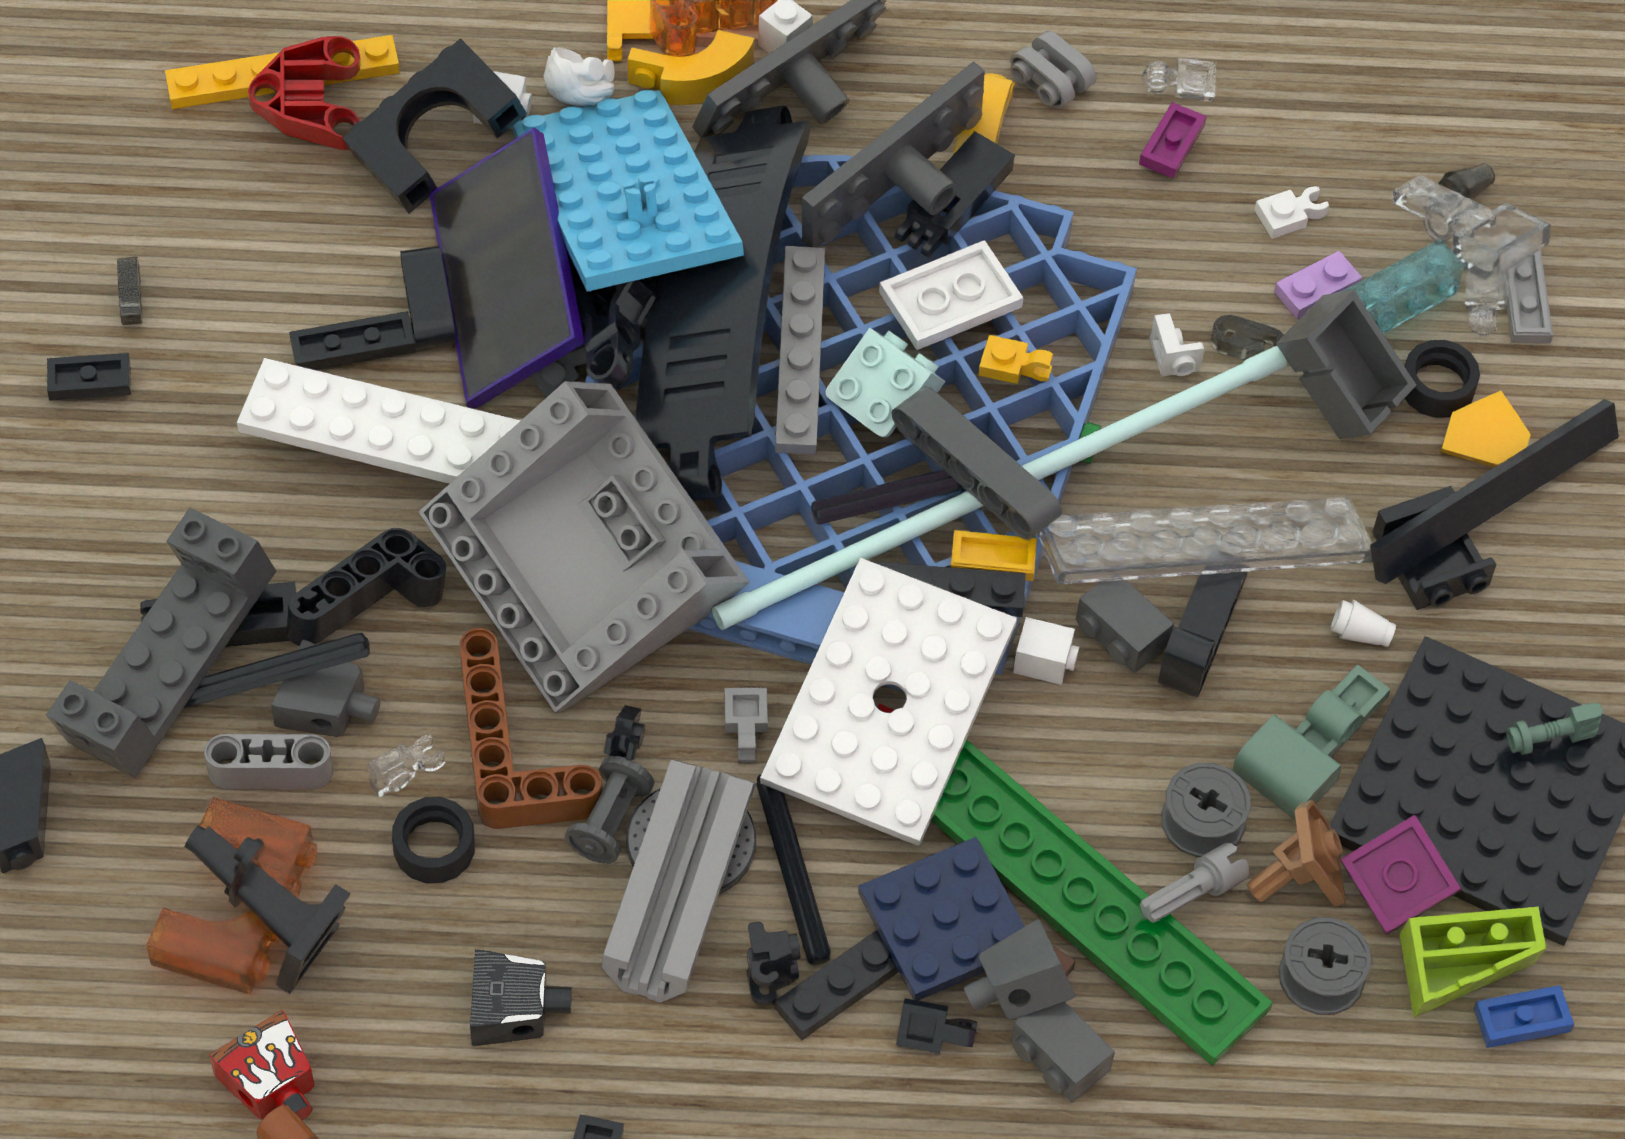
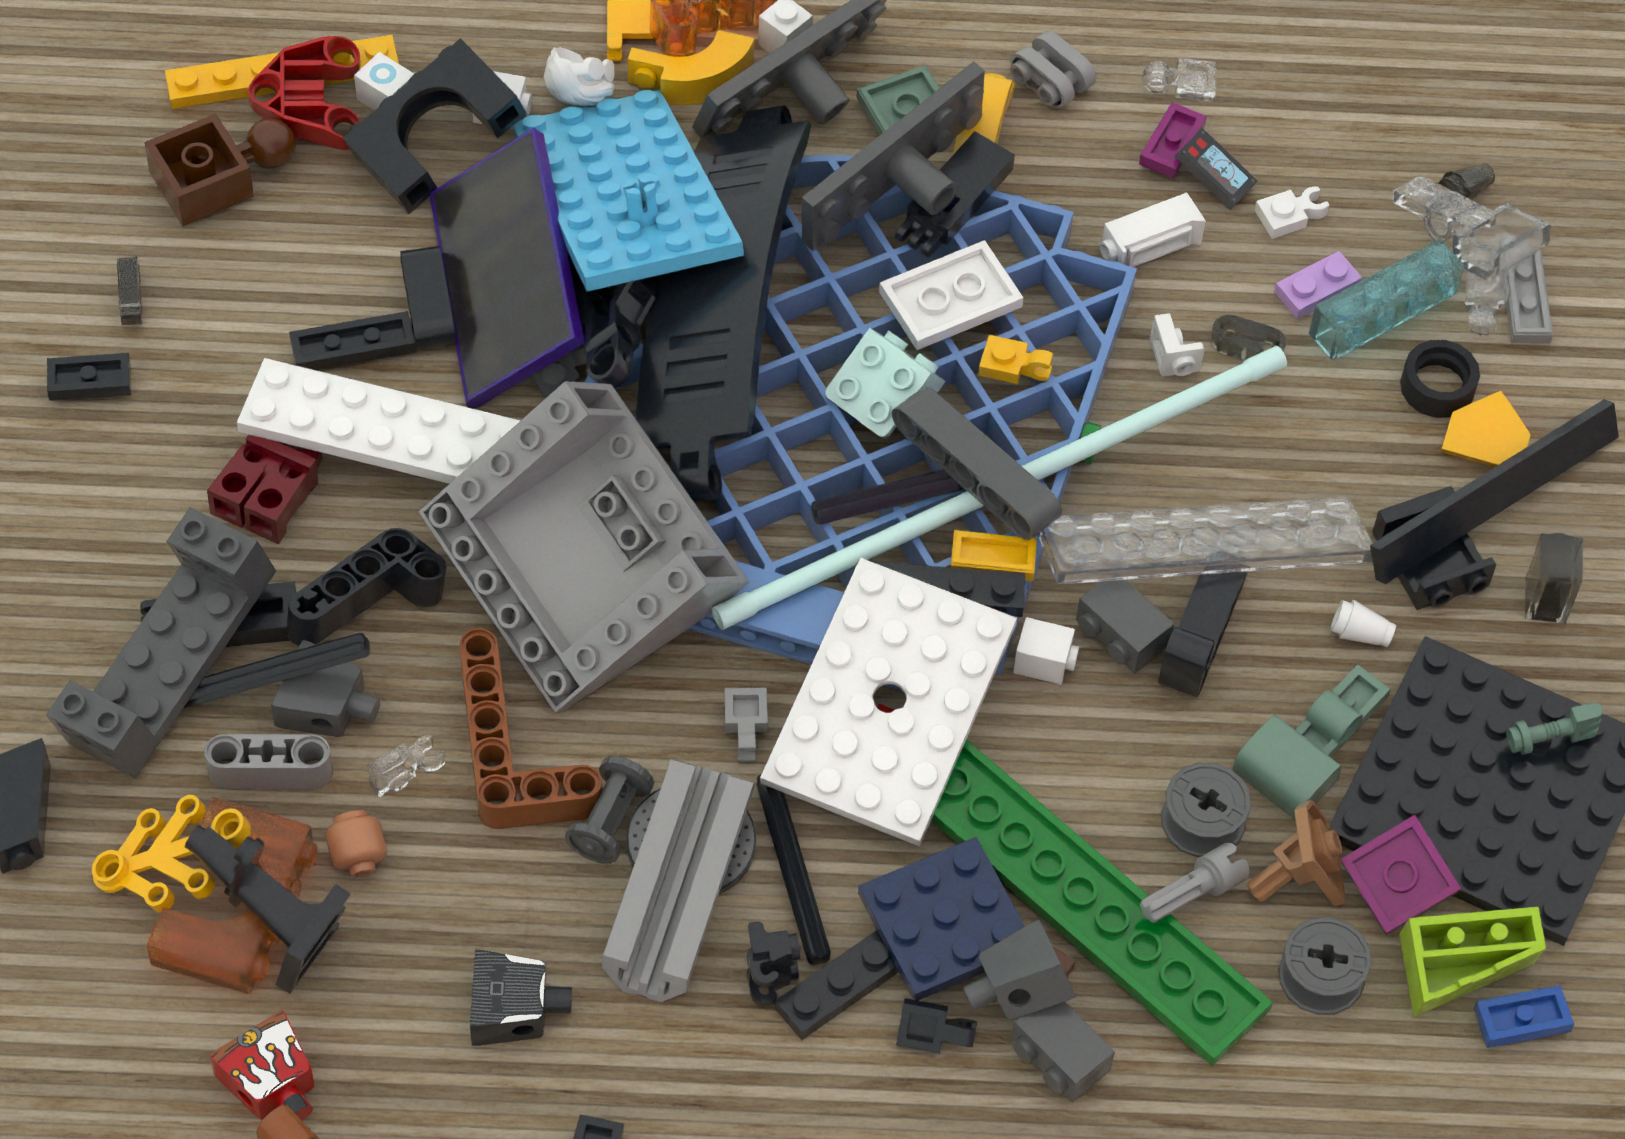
black tyre [392,797,475,883] -> none
black plate [603,705,645,760] -> none
light grey plate [775,246,825,455] -> none
dark grey piece [1276,289,1416,439] -> none
none -> yellow plant [92,795,251,913]
none -> reddish brown brick [144,114,296,226]
none -> dark red hips [207,435,323,544]
none -> nougat head [325,810,387,878]
none -> white brick [354,52,414,111]
none -> sand green plate [856,65,939,136]
none -> white window [1100,192,1206,267]
none -> tile [1175,128,1258,210]
none -> clear smoke brick [1525,533,1583,624]

